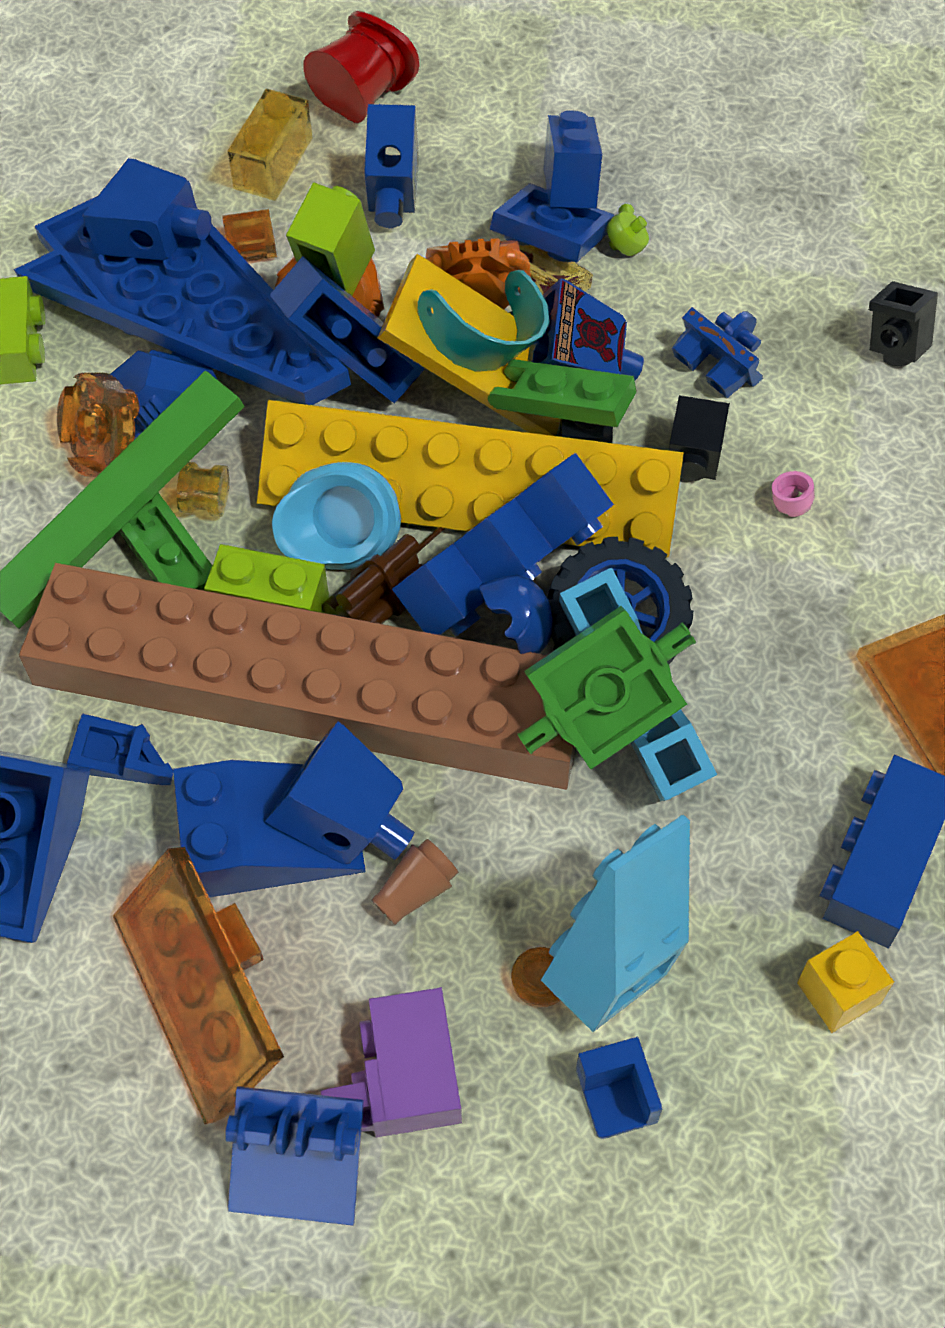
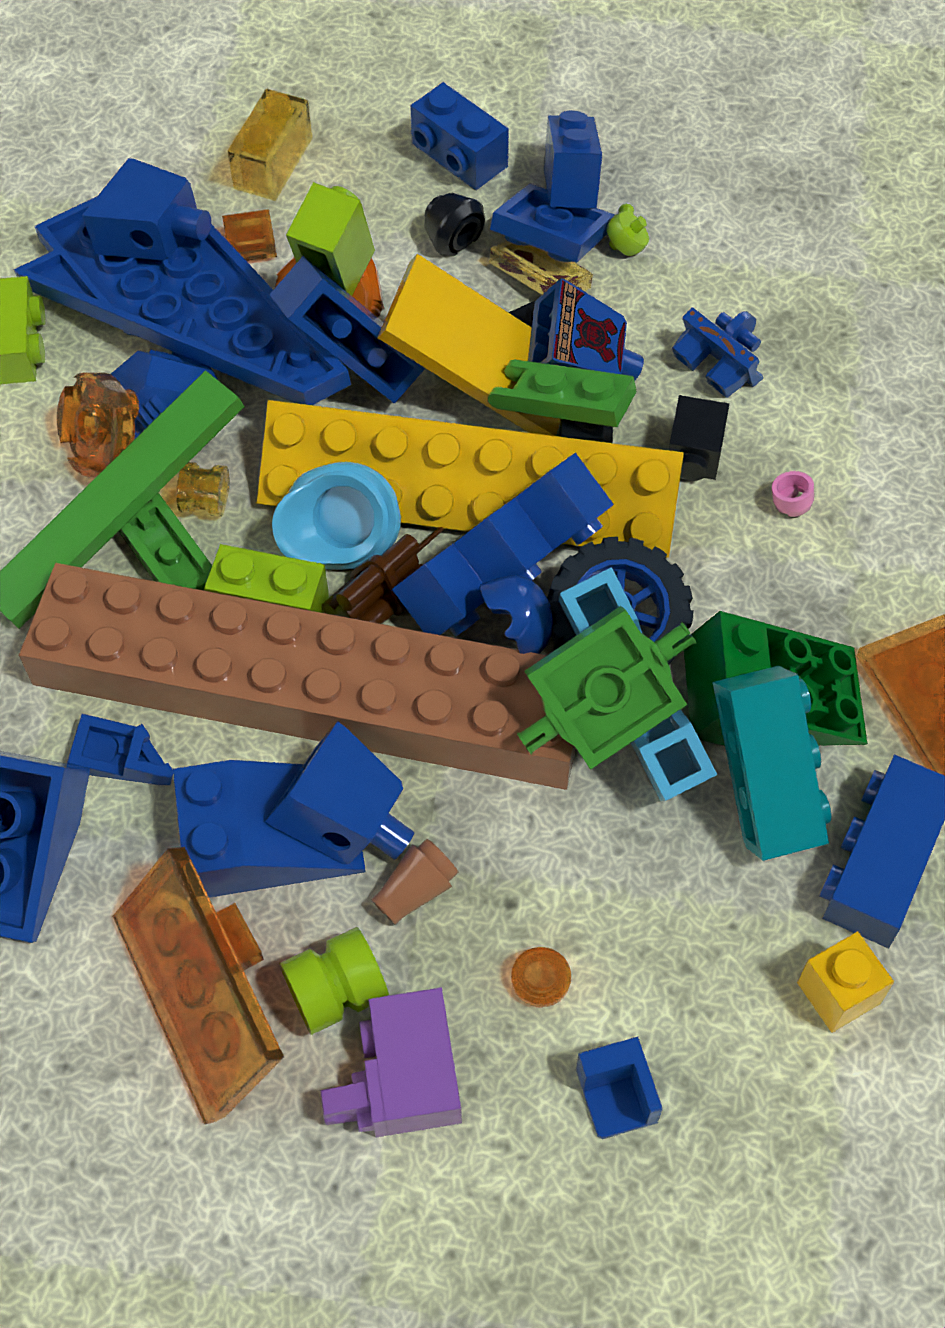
blue hinge [226,1086,364,1226] -> none
red hat [303,11,420,123] -> none
blue torso [365,104,419,228] -> none
teal piece [418,270,550,371] -> none
orange helmet [425,238,531,310] -> none
medium azure slope [541,815,690,1032] -> none
black brick [869,281,938,366] -> none
none -> lime wheel [279,927,389,1035]
none -> blue brick [410,82,509,190]
none -> black cone [424,193,485,256]
none -> green slope [684,611,868,746]
none -> teal brick [713,666,832,861]

